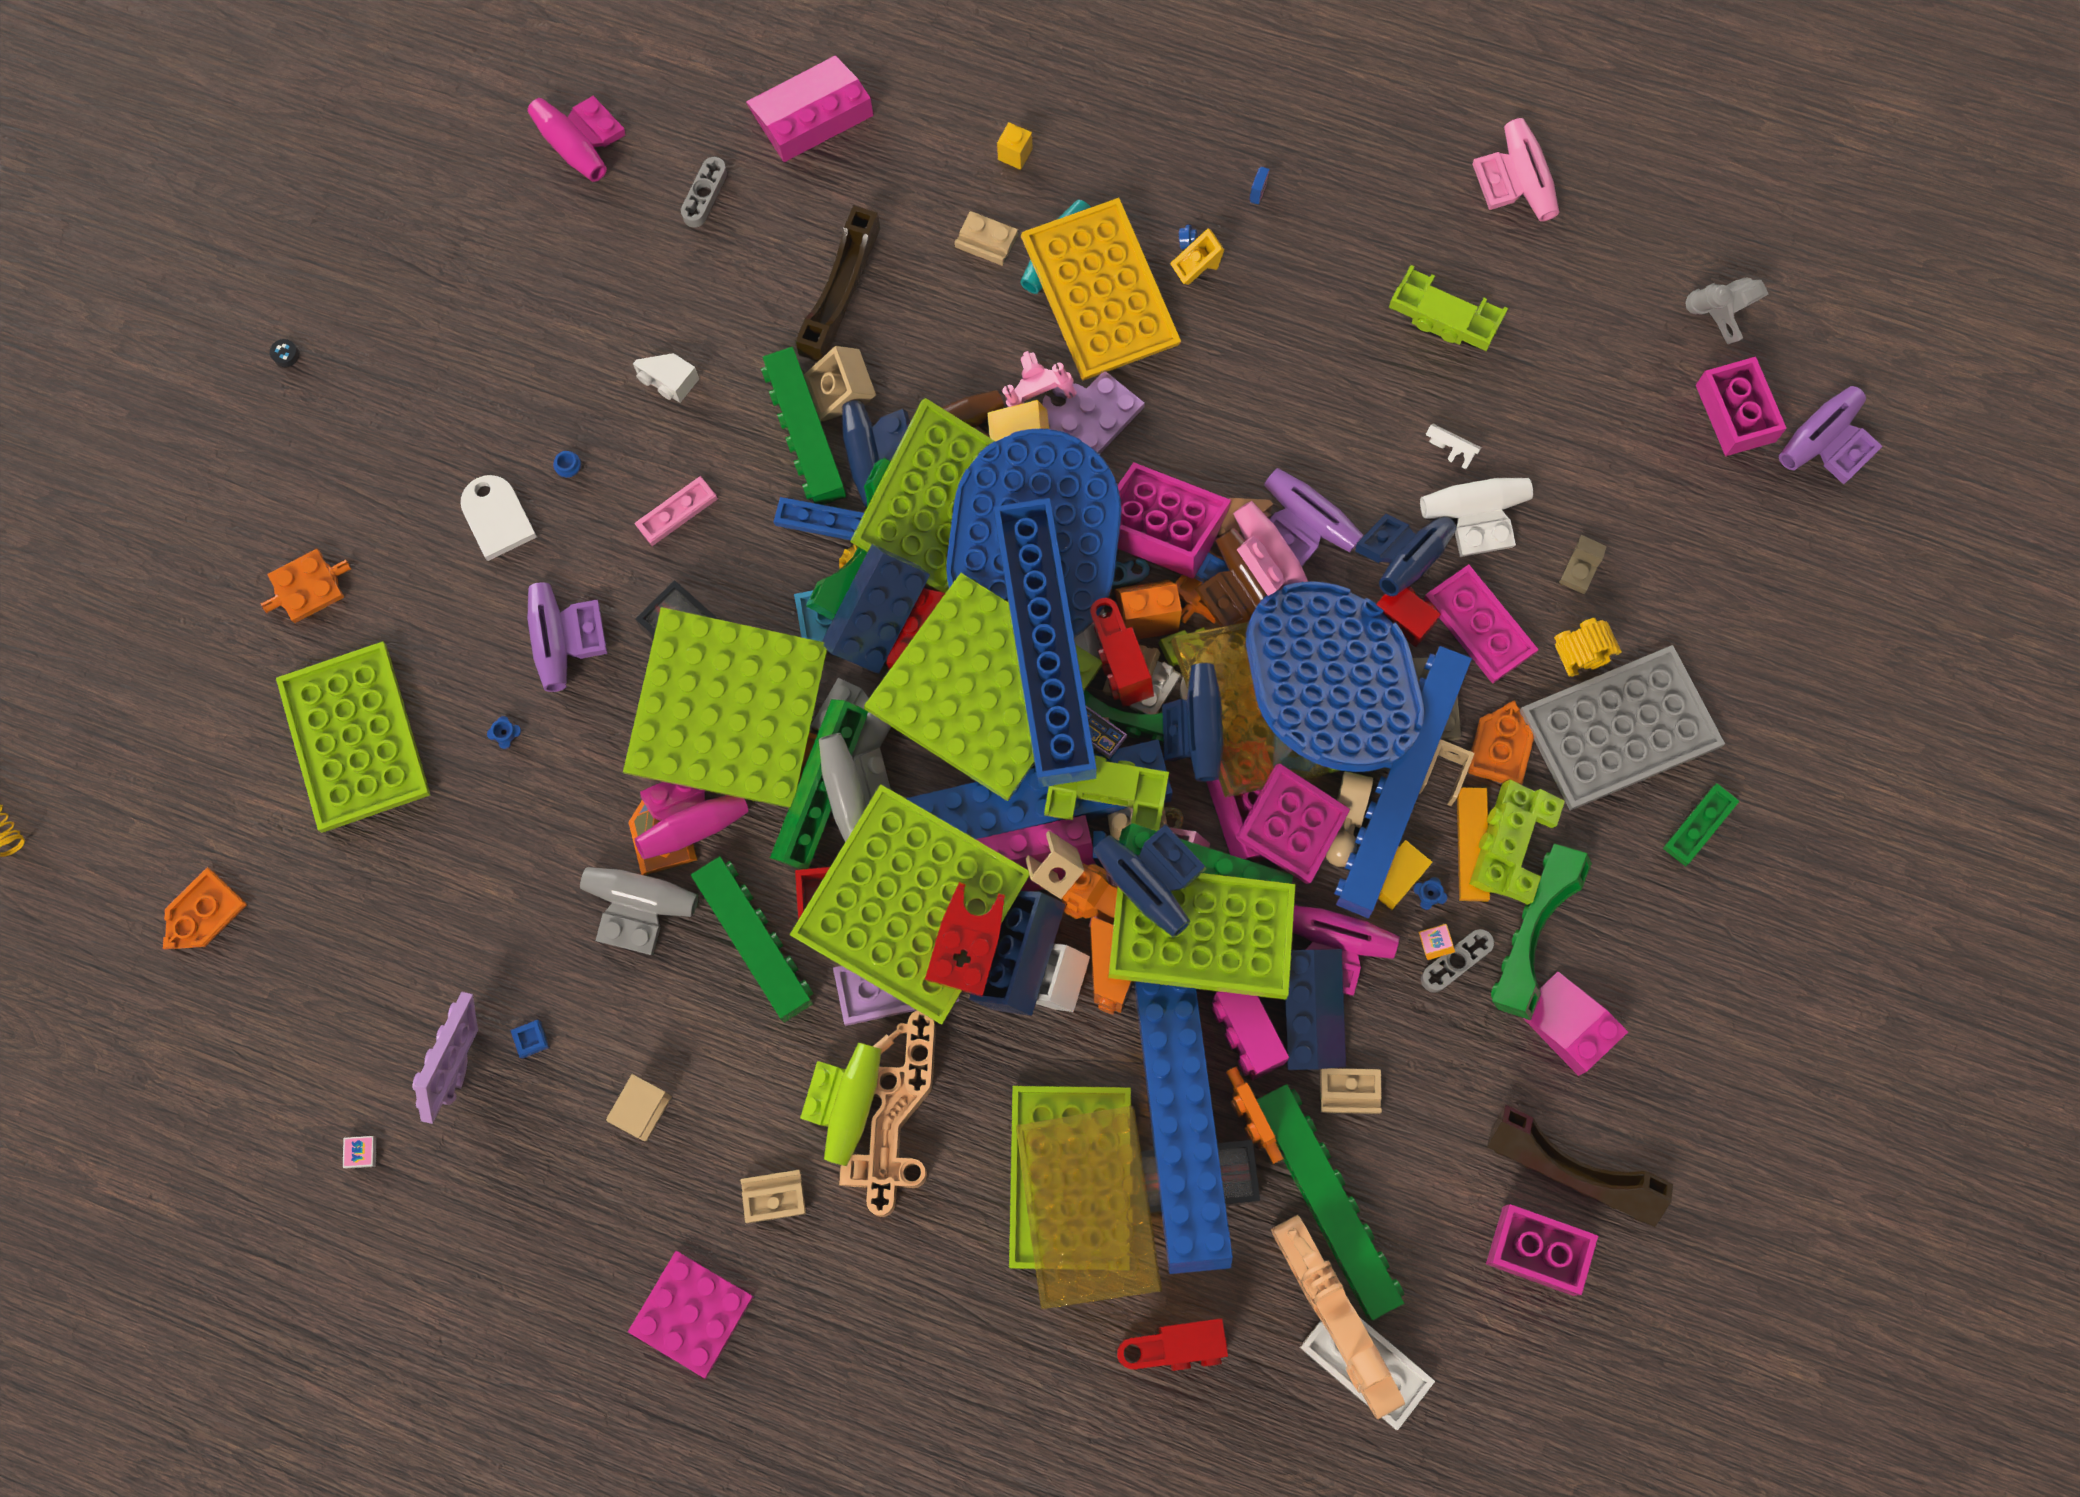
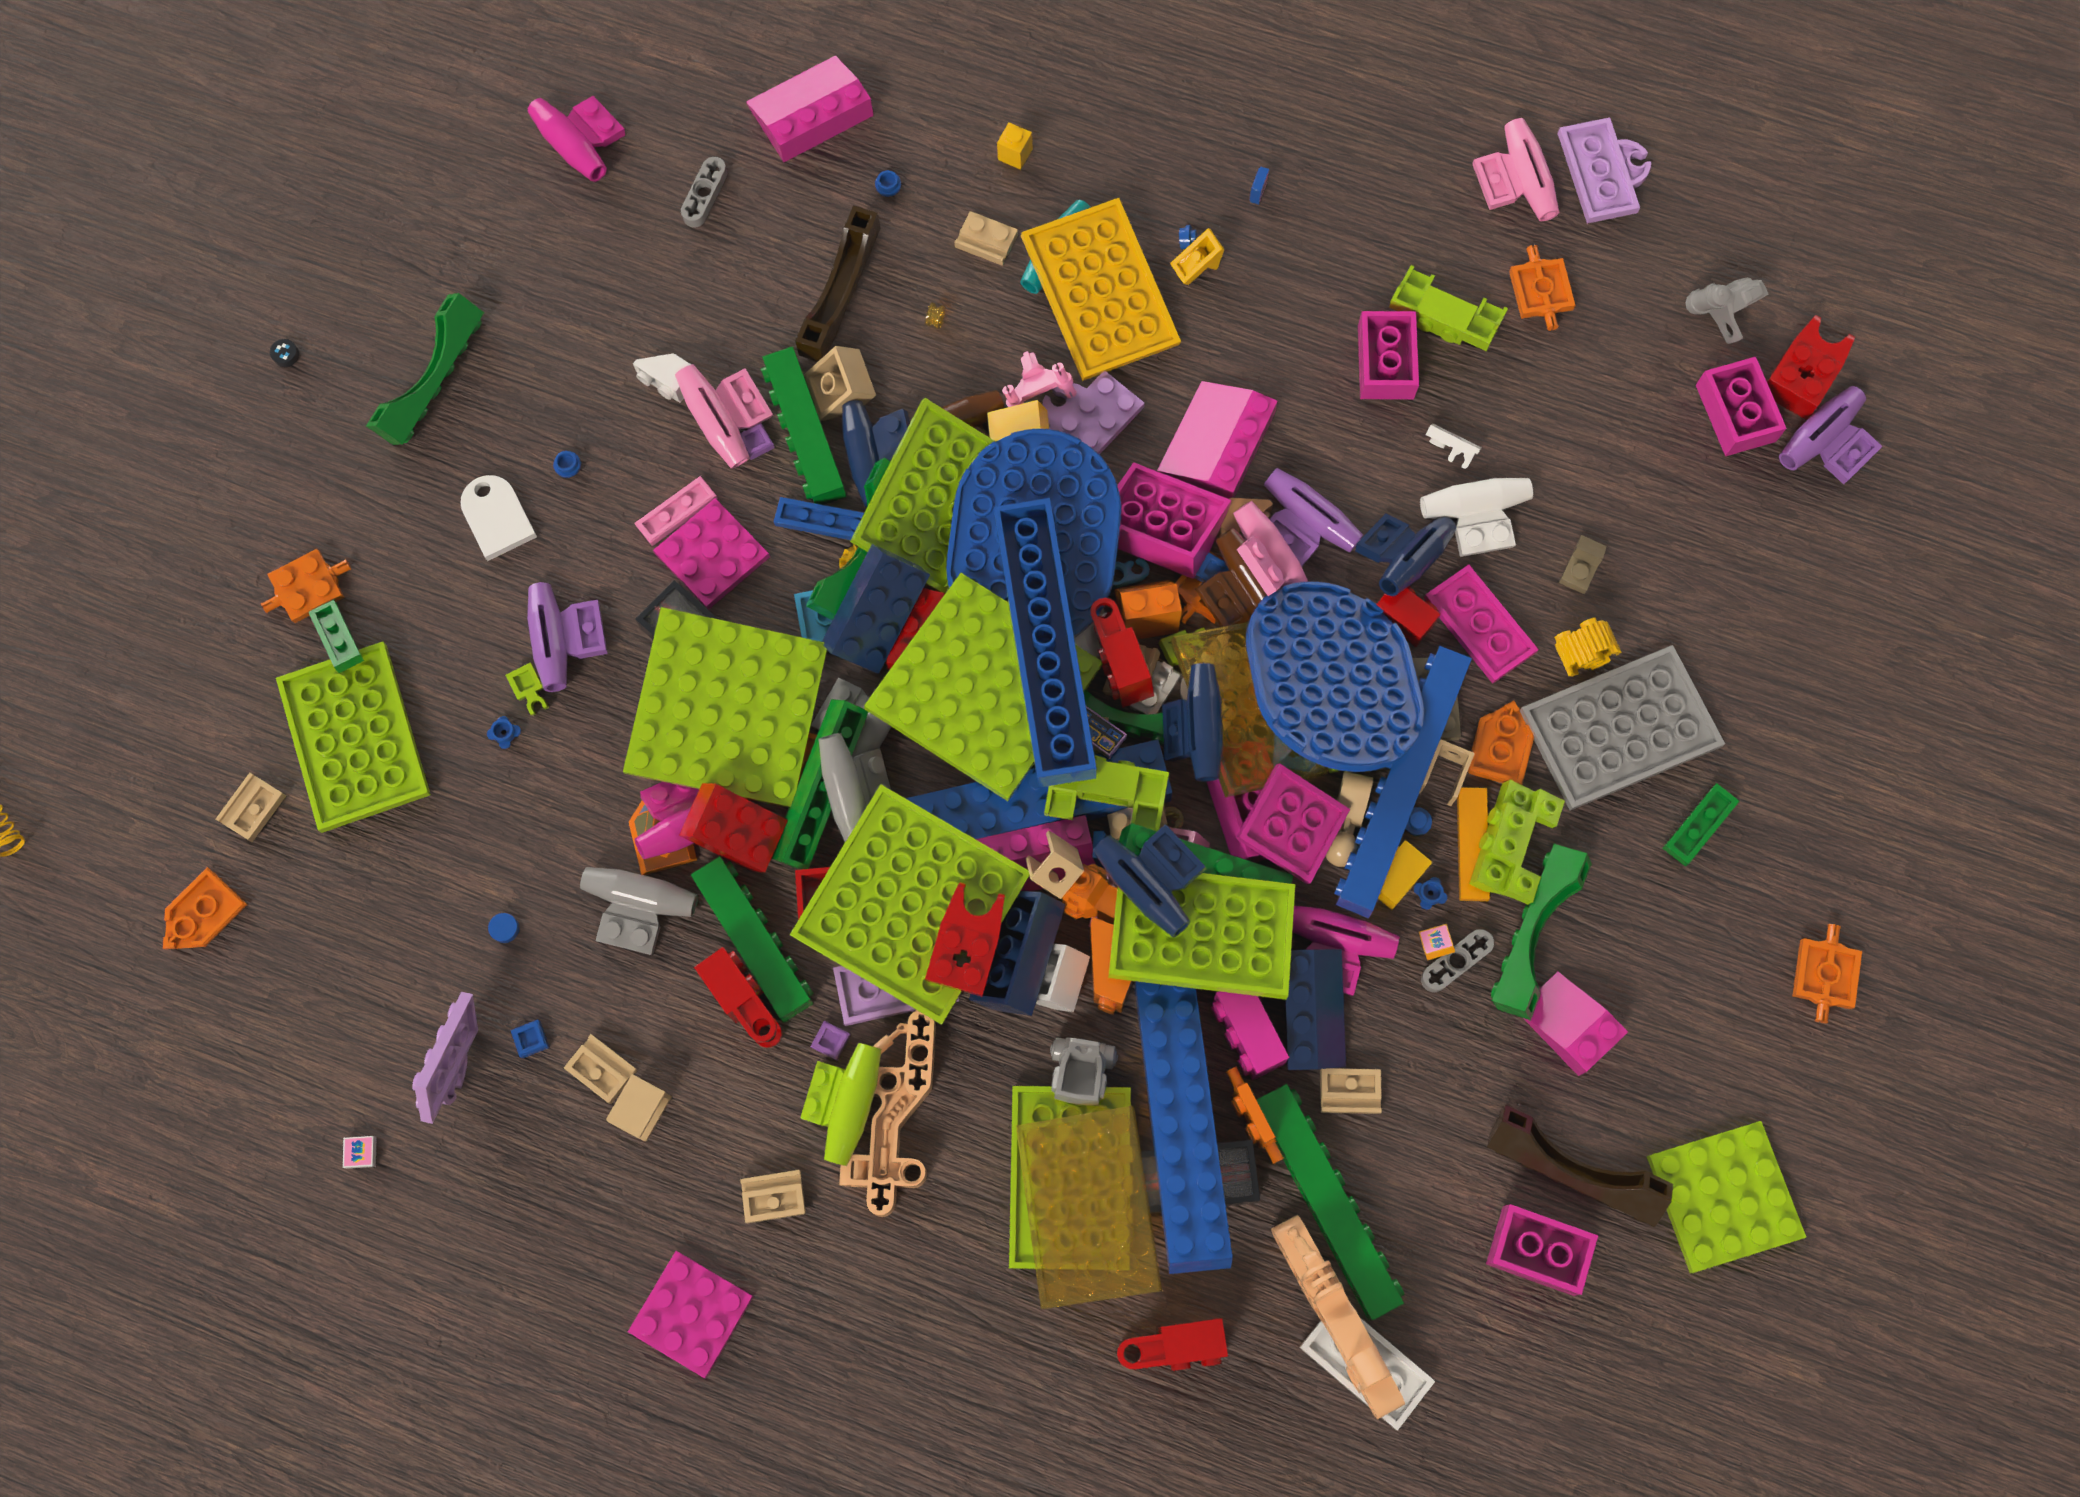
none -> tan plate [216,773,286,842]
none -> plate [308,599,364,674]
none -> green arch [366,293,484,445]
none -> blue tile [488,913,519,943]
none -> lime plate [505,662,549,716]
none -> tan plate [564,1034,638,1104]
none -> dark pink plate [653,498,770,610]
none -> bright pink plate [675,364,773,469]
none -> red brick [679,783,788,872]
none -> red brick [694,947,782,1048]
none -> medium lavender tile [740,423,774,460]
none -> medium lavender tile [810,1021,851,1061]
none -> blue plate [875,170,901,197]
none -> clear yellow bush [925,303,945,329]
none -> light grey piece [1050,1037,1118,1105]
none -> slope [1157,381,1278,499]
none -> dark pink brick [1358,311,1419,399]
none -> blue plate [1405,807,1432,836]
none -> orange plate [1509,245,1575,331]
none -> lavender plate [1558,118,1651,223]
none -> lime plate [1647,1121,1807,1273]
none -> red brick [1767,315,1855,420]
none -> orange plate [1792,924,1862,1023]

